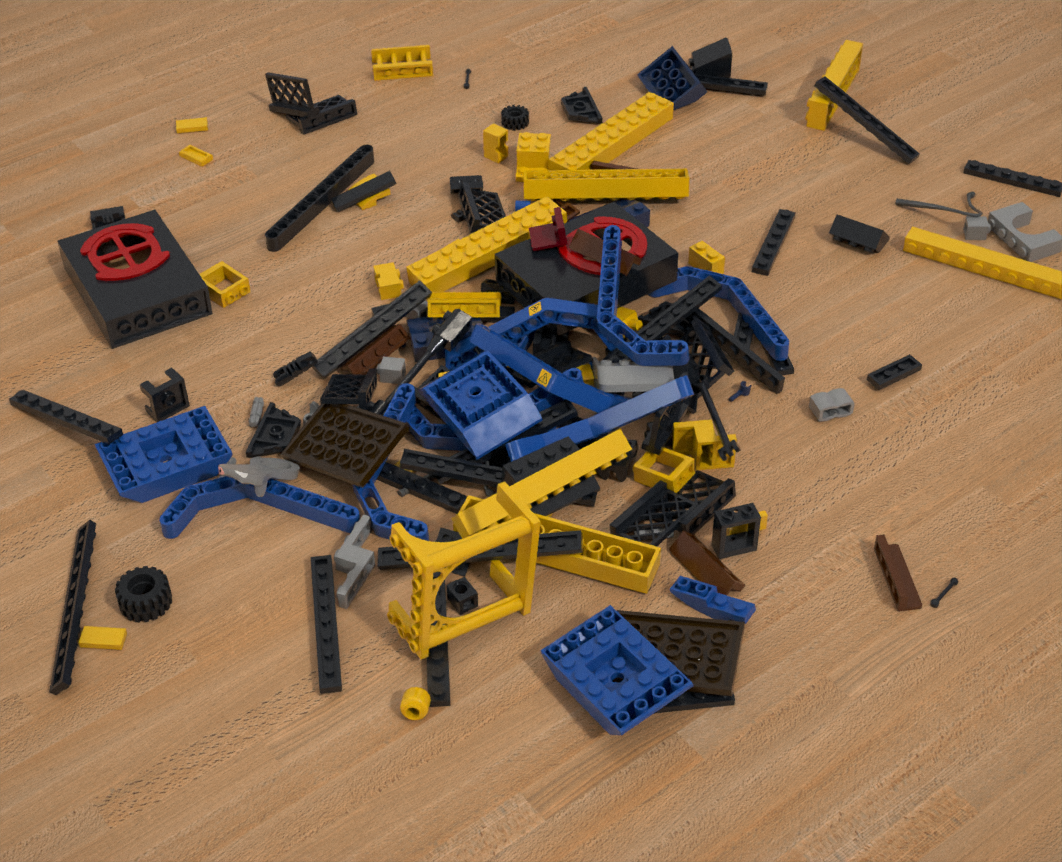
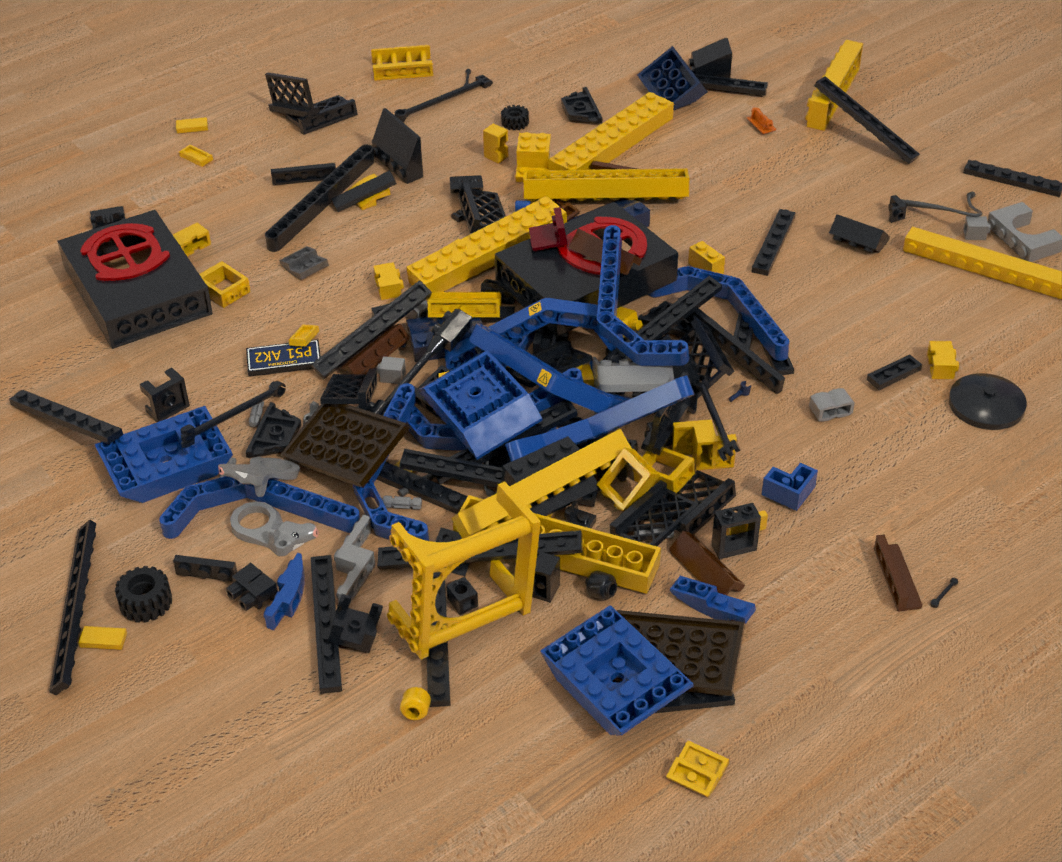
black hinge [273,351,318,387] -> none
none -> yellow brick [173,222,211,257]
none -> black plate [173,555,237,582]
none -> black hinge [180,381,286,448]
none -> black hips [226,562,278,611]
none -> light grey animal [230,501,319,556]
none -> tile [246,339,321,376]
none -> blue slope [264,553,305,630]
none -> black tile [271,163,336,186]
none -> flat silver slope [279,246,329,280]
none -> yellow tile [289,324,319,346]
none -> black panel [328,594,383,653]
none -> black slope [372,108,423,184]
none -> light grey axle [383,495,422,510]
none -> black hinge [394,74,493,122]
none -> black brick [532,551,560,603]
none -> black bracket [564,500,596,529]
none -> black head [585,570,618,601]
none -> yellow window [597,448,660,511]
none -> yellow slope [666,740,729,797]
none -> orange hinge [747,107,776,134]
none -> blue brick [761,463,818,511]
none -> black bracket [888,195,907,223]
none -> yellow brick [927,341,959,379]
none -> black dish [949,373,1027,430]

